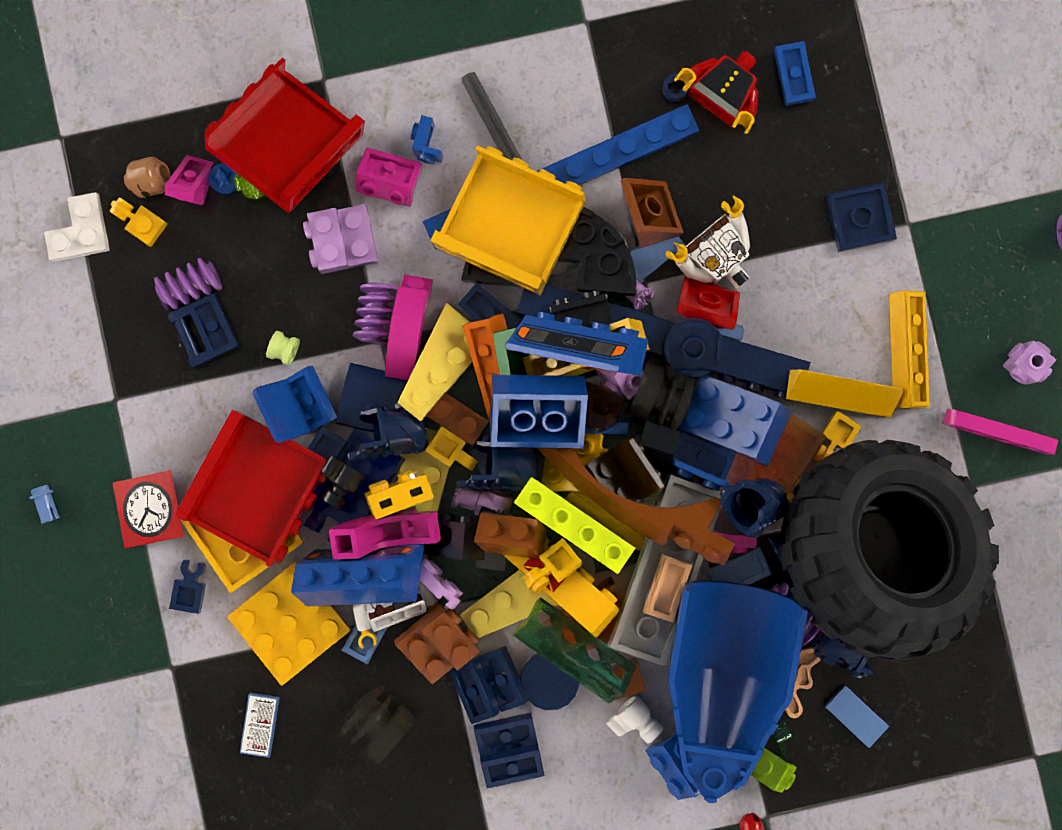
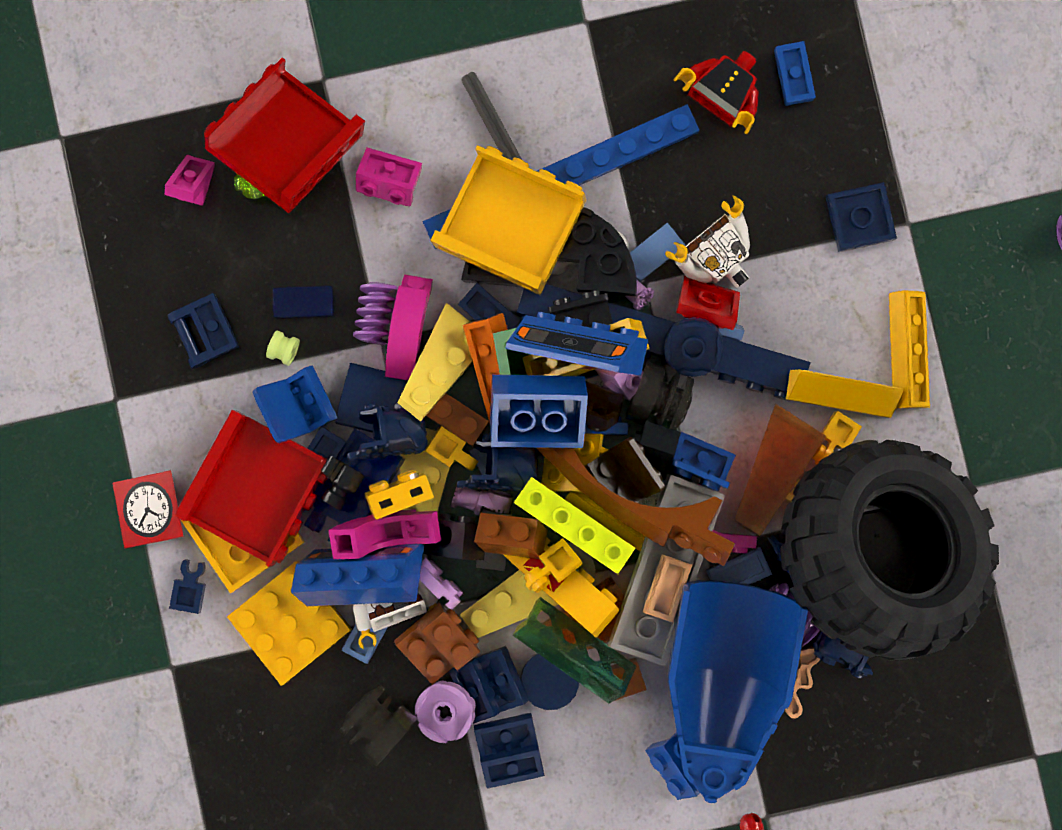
medium blue pin [30,485,60,524] -> none
white plate [44,192,110,262] -> none
yellow plate [110,197,168,247] -> none
medium nougat head [124,157,171,198] -> none
medium lavender piece [154,258,222,312] -> none
blue tile [208,164,239,194] -> none
tile [240,693,280,758] -> none
lavender plate [303,204,379,274] -> none
blue bracket [411,115,443,164] -> none
white piece [606,695,664,744] -> none
dark orange slope [621,178,683,248] -> none
dark blue bush [662,73,689,102] -> none
blue brick [678,375,791,467] -> none
dark blue helmet [720,478,788,538] -> none
lime bracket [751,748,797,793] -> none
clear green hand [772,722,792,763] -> none
medium blue tile [824,684,889,748] -> none
dark pink beam [943,409,1058,455] -> none
lavender brick [1003,341,1056,385] -> none
none -> clear blue tile [273,286,333,318]
none -> lavender plate [415,680,476,743]

